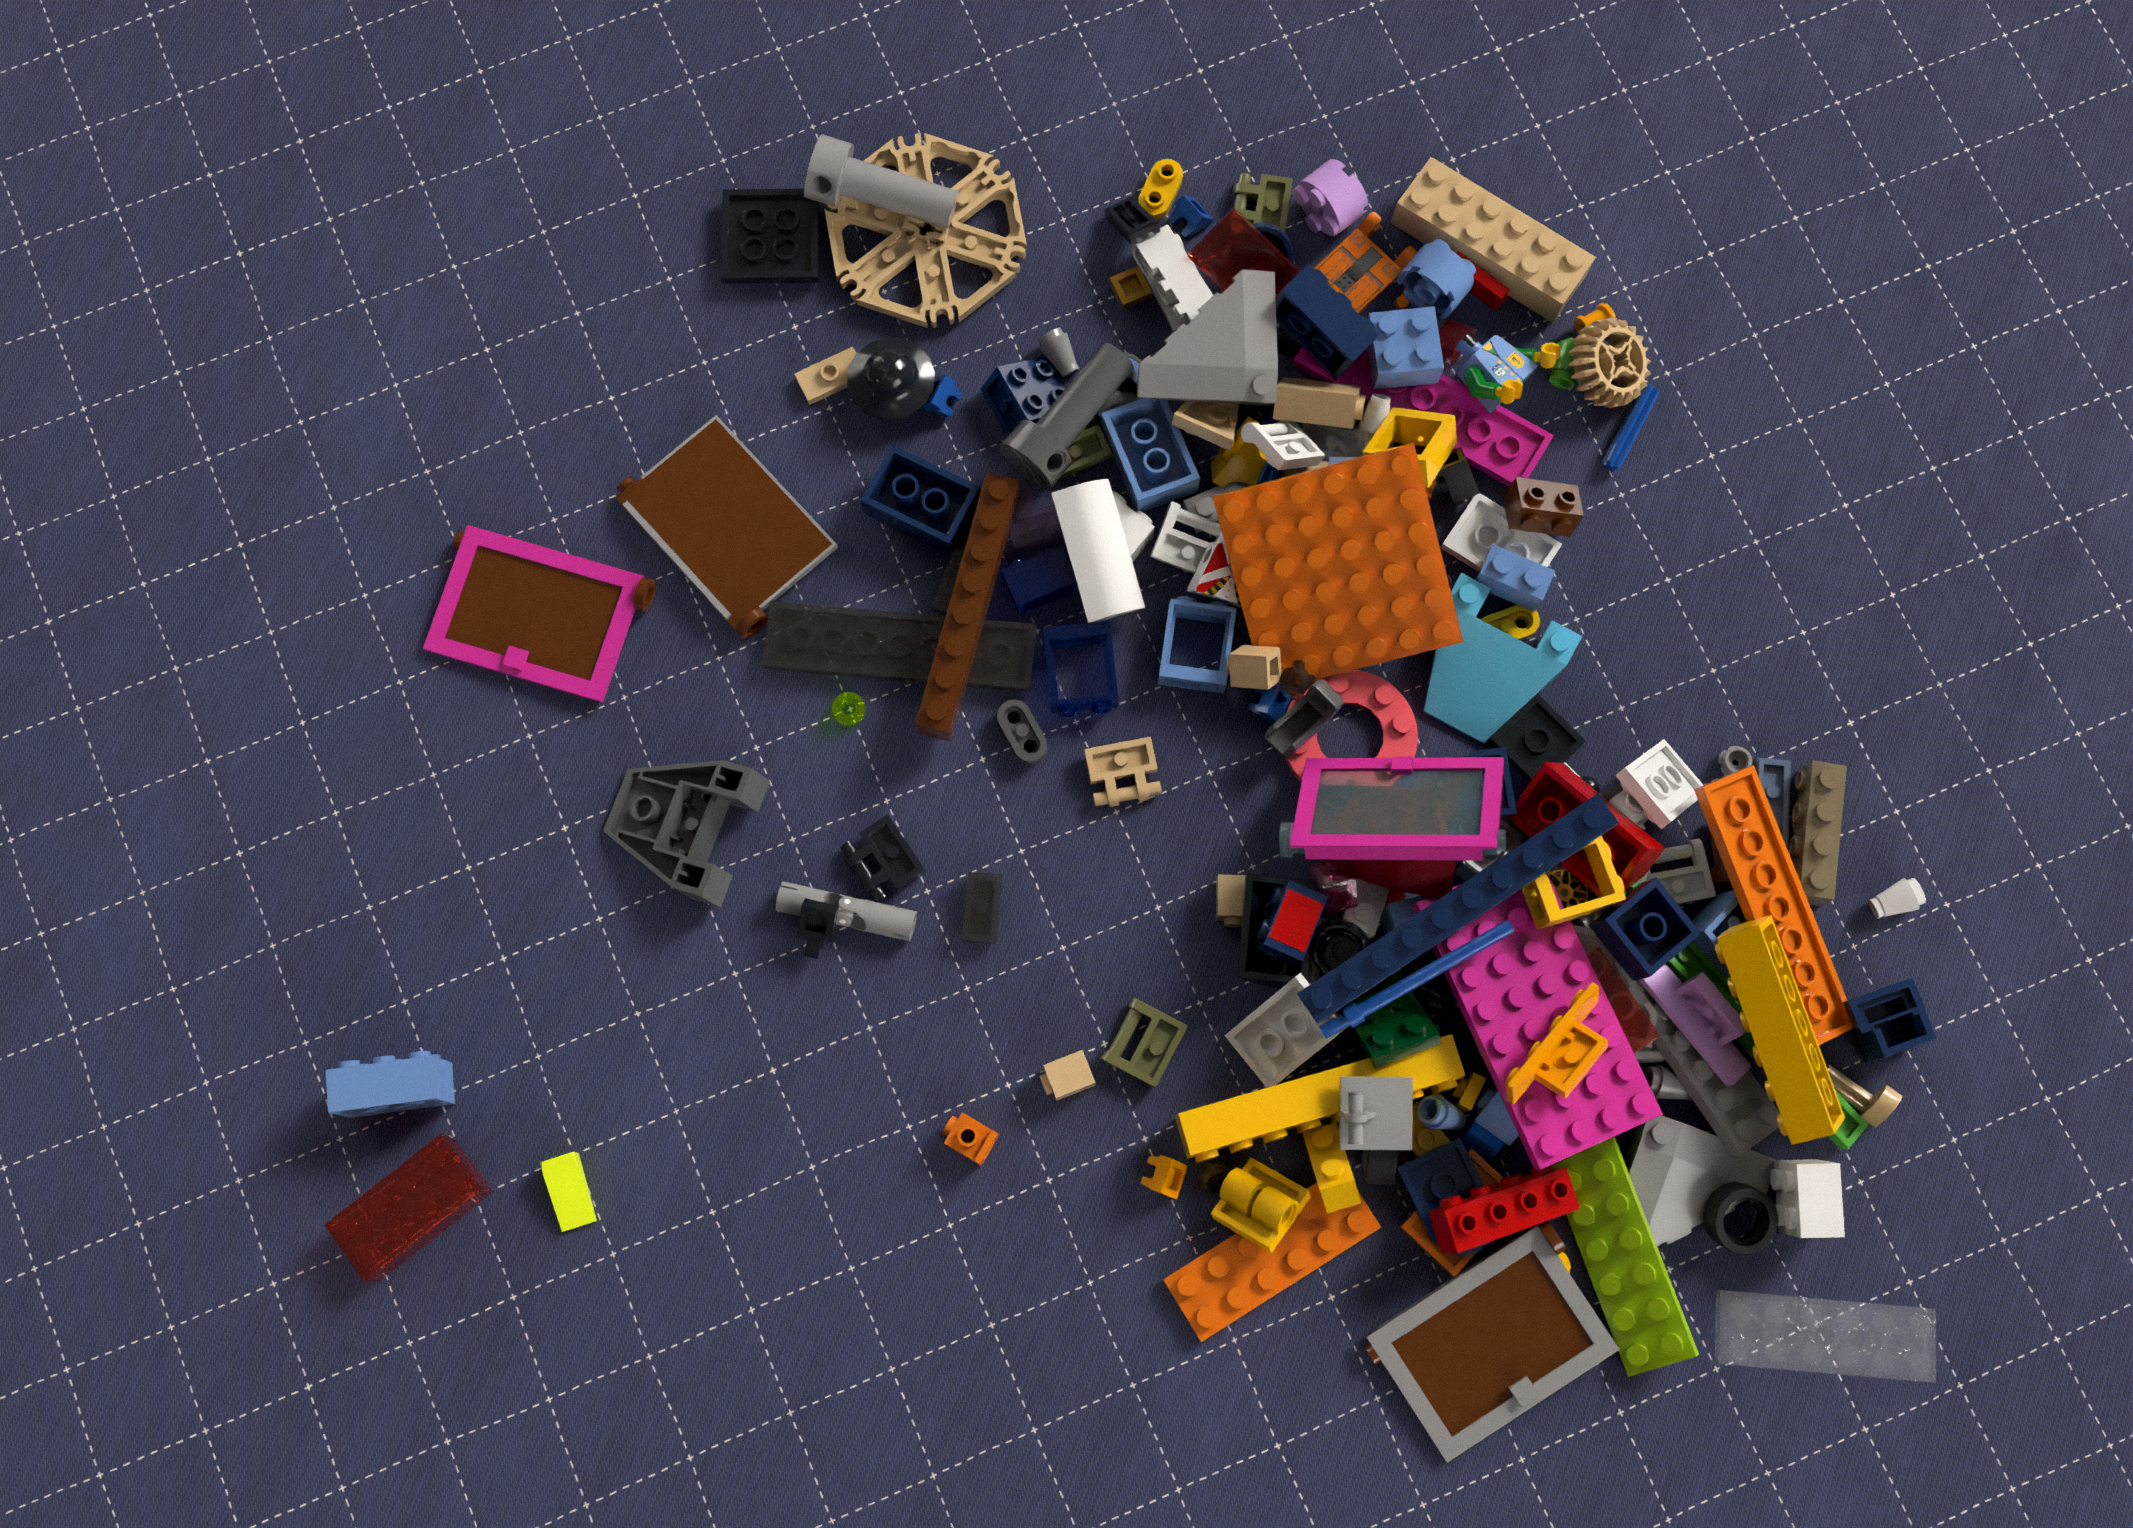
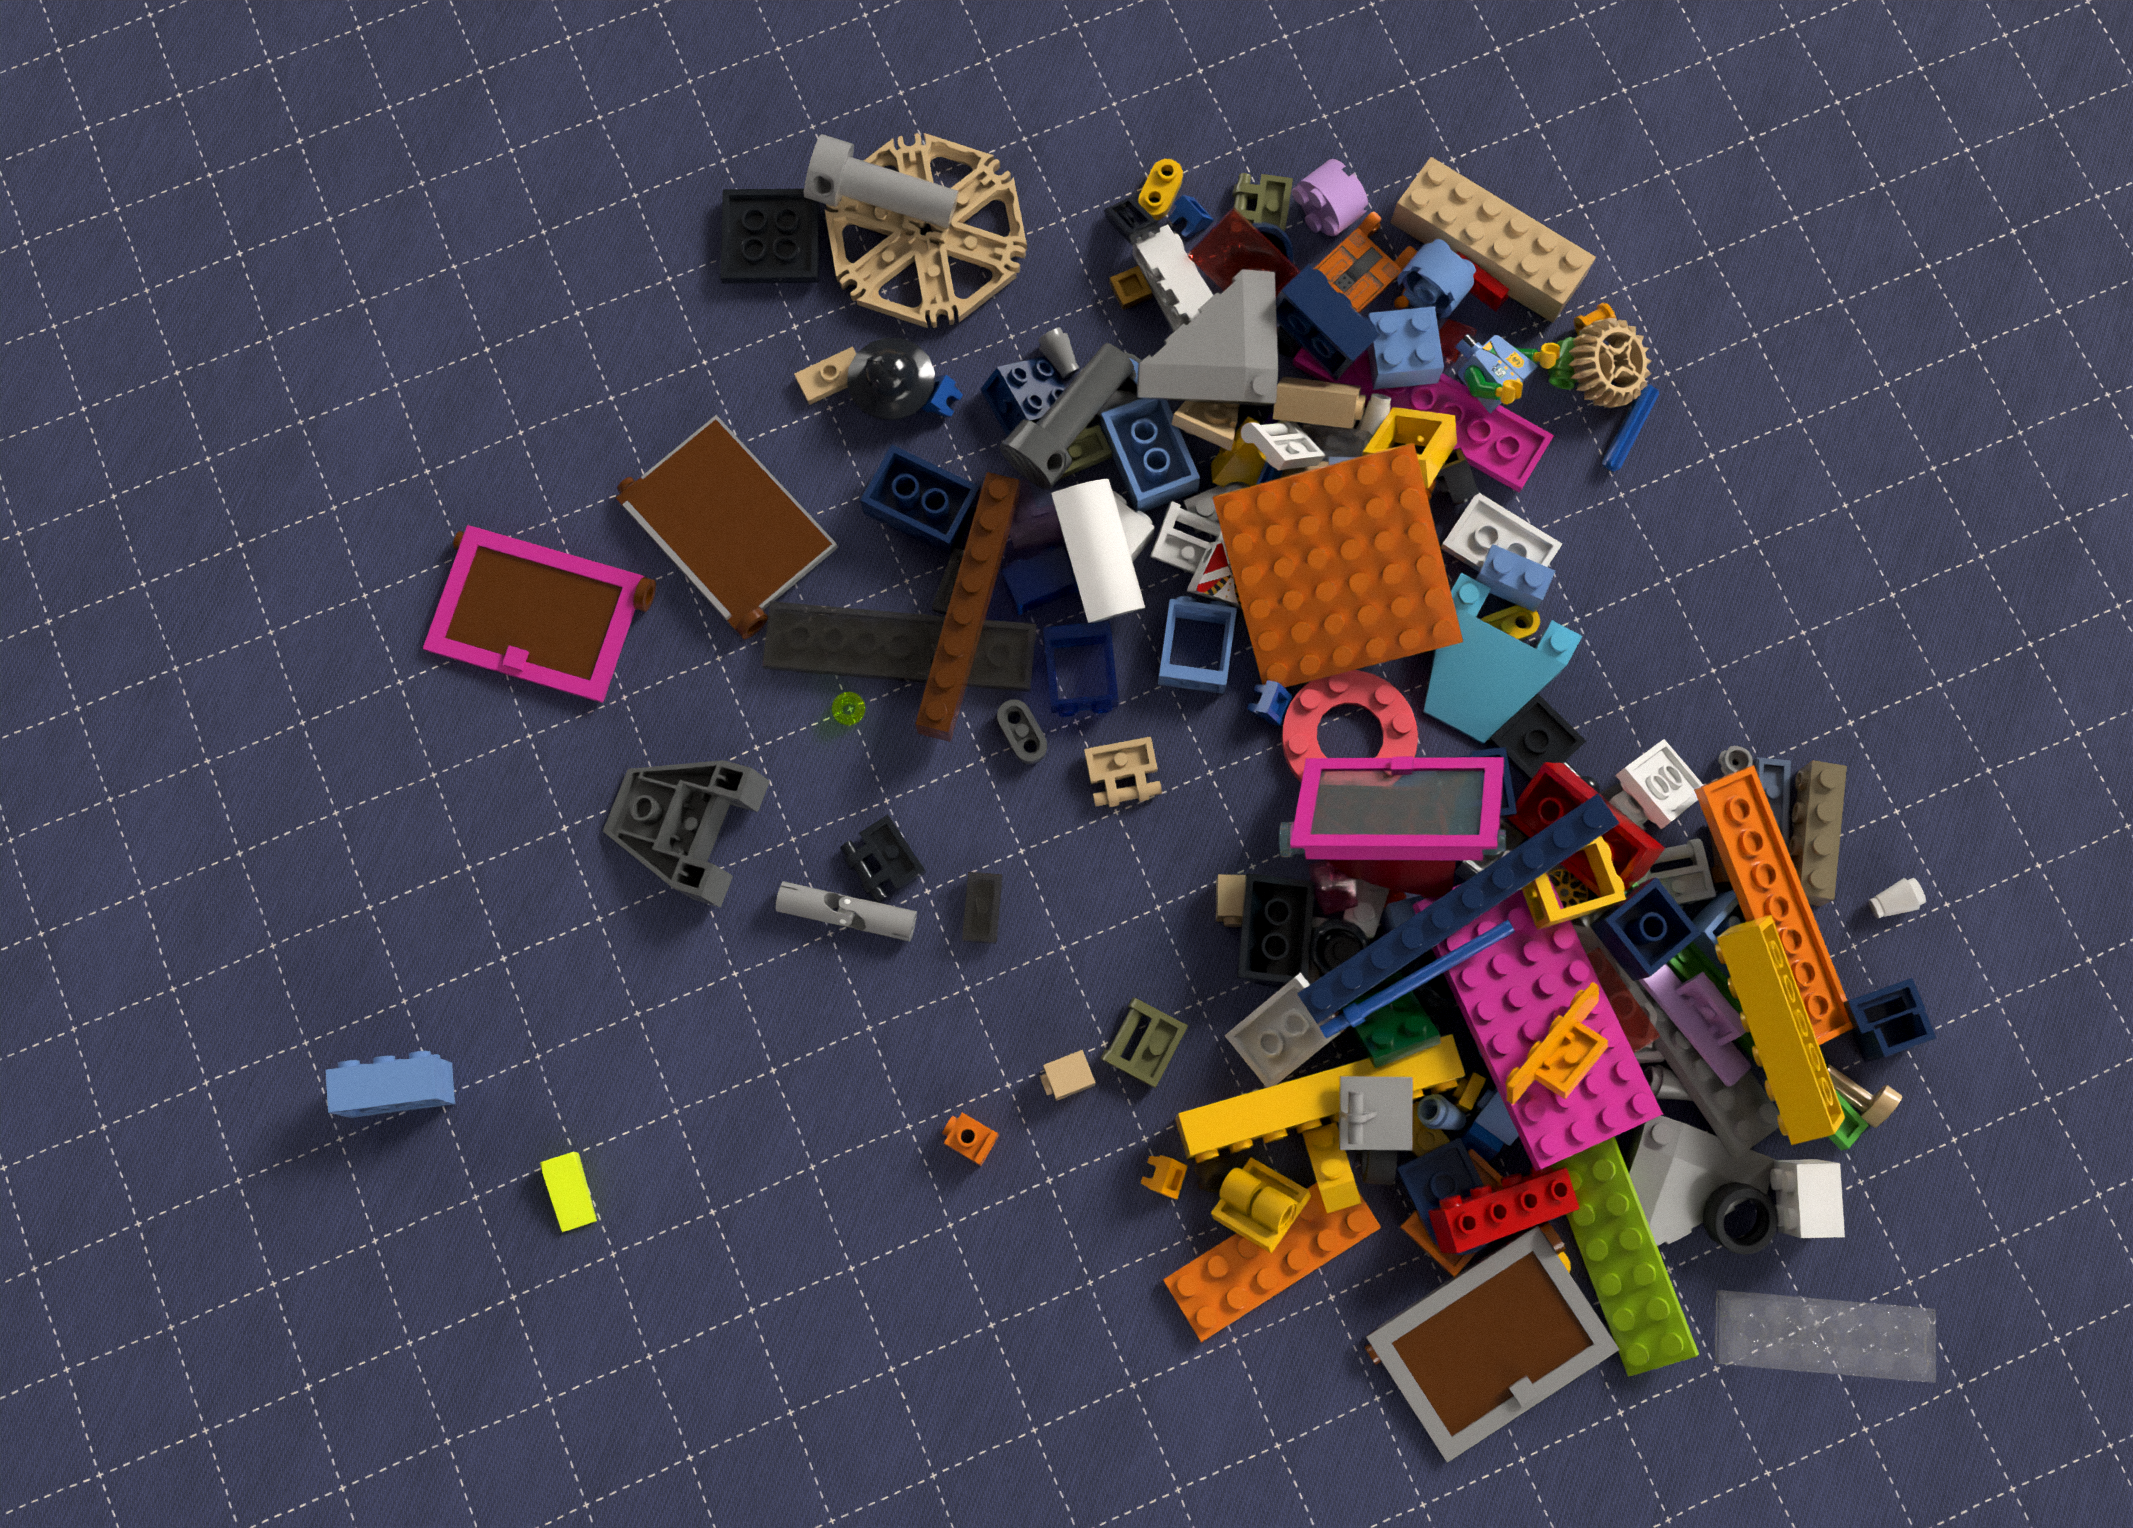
clear red brick [324,1133,494,1282] -> none
black plate [797,898,839,959] -> none
tan brick [1226,645,1282,690] -> none
brick [1256,880,1328,966] -> none
dark grey animal [1265,679,1344,758] -> none
clear smoke plate [1280,660,1316,701] -> none
reddish brown brick [1503,477,1584,537] -> none

